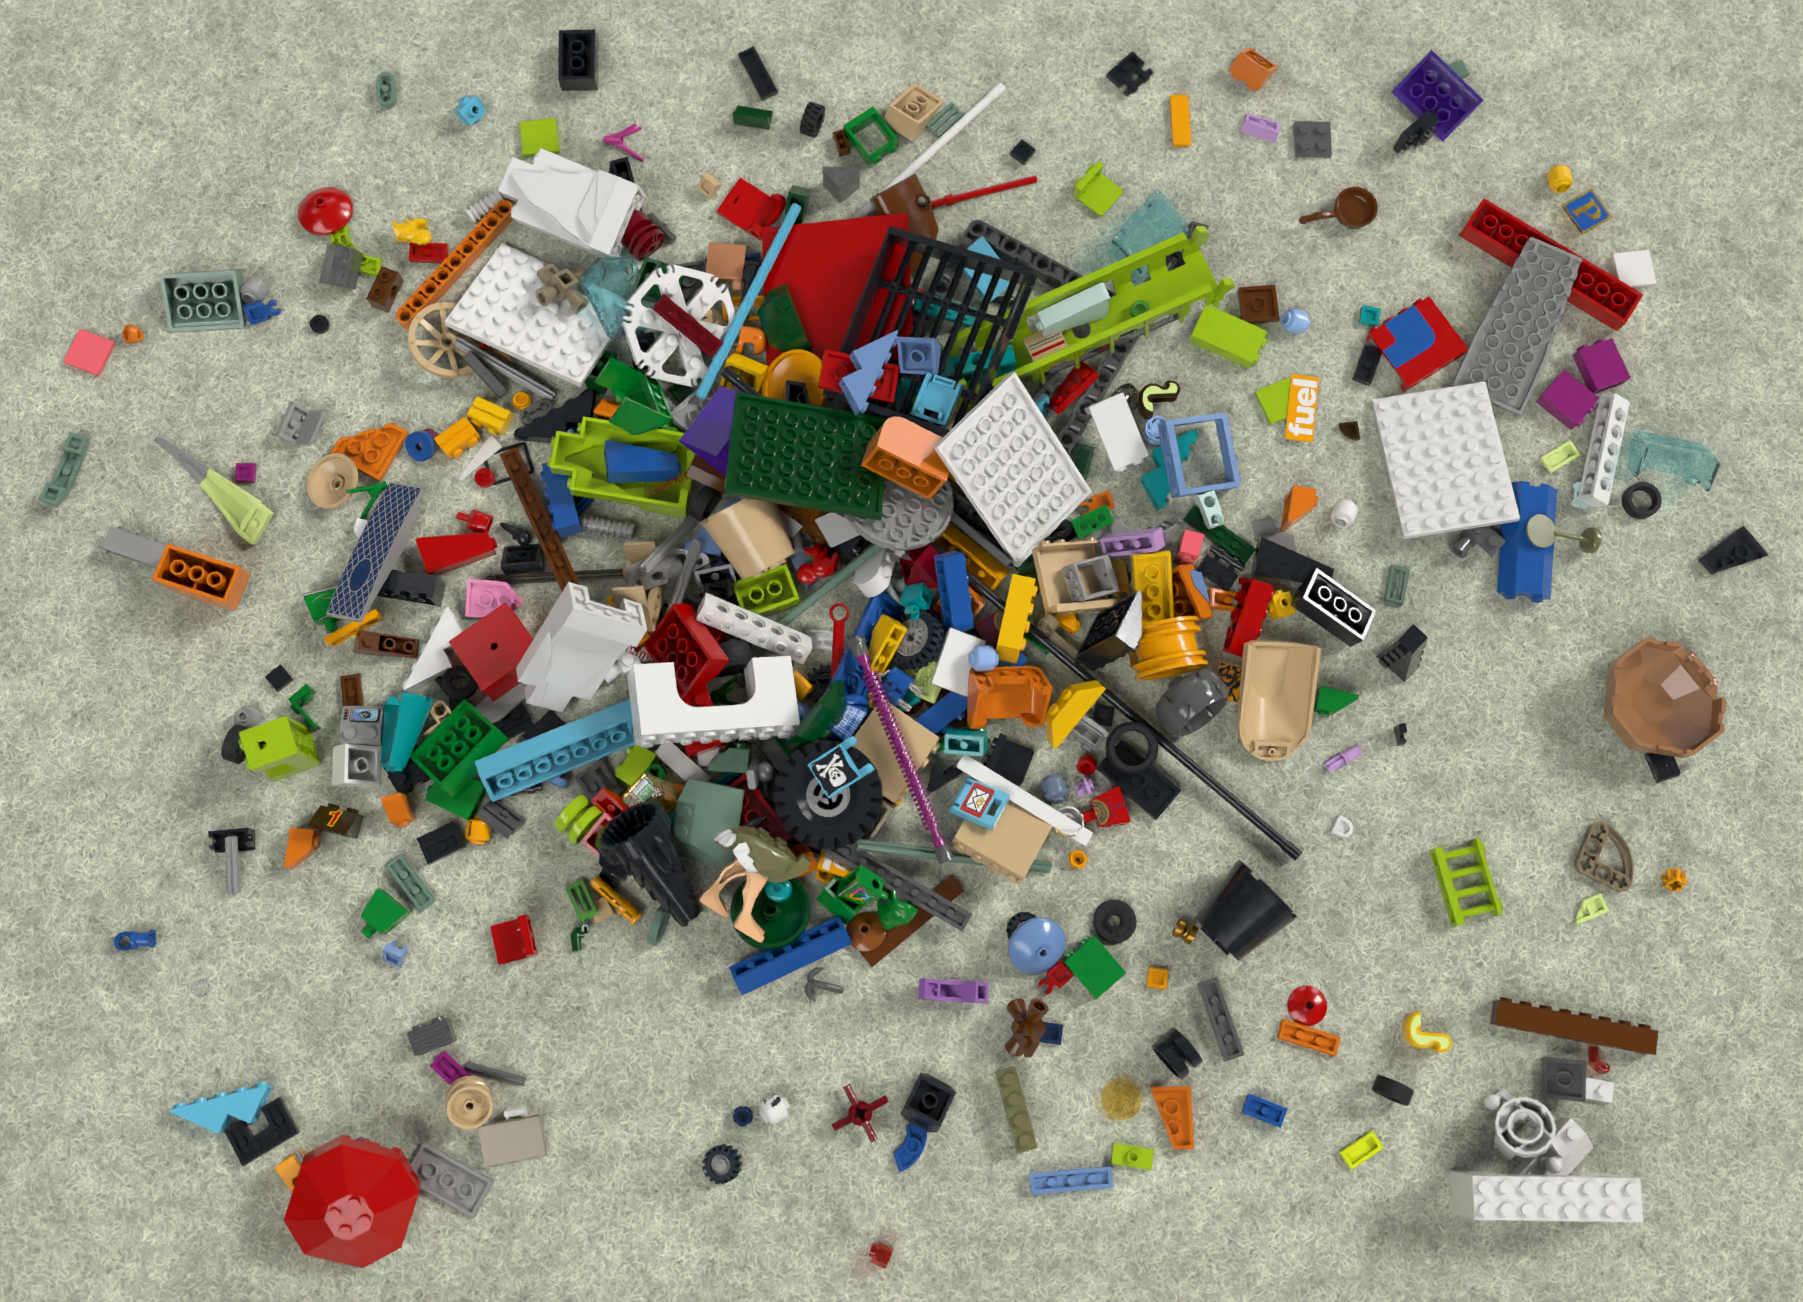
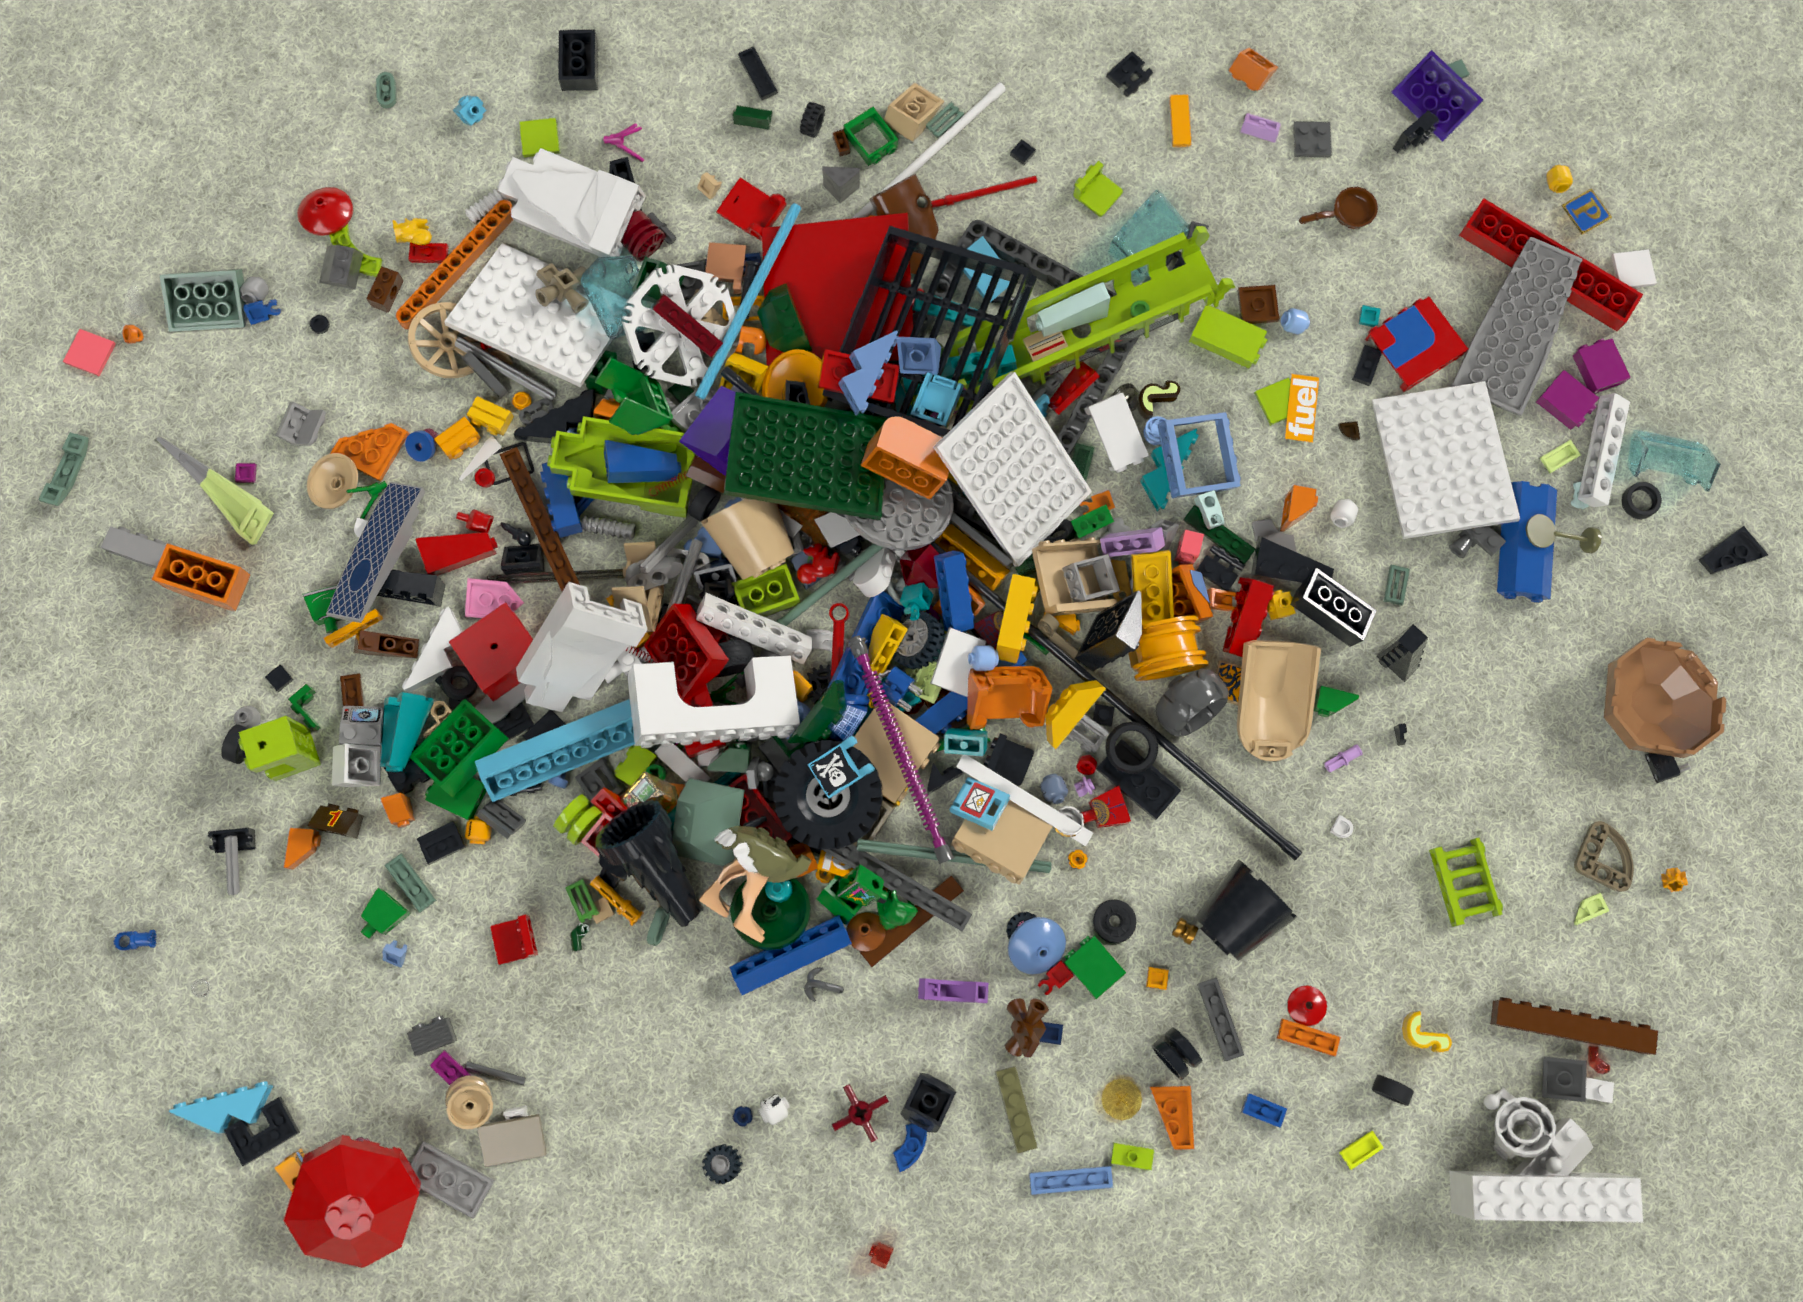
dark green slope [784,185,810,225] -> none

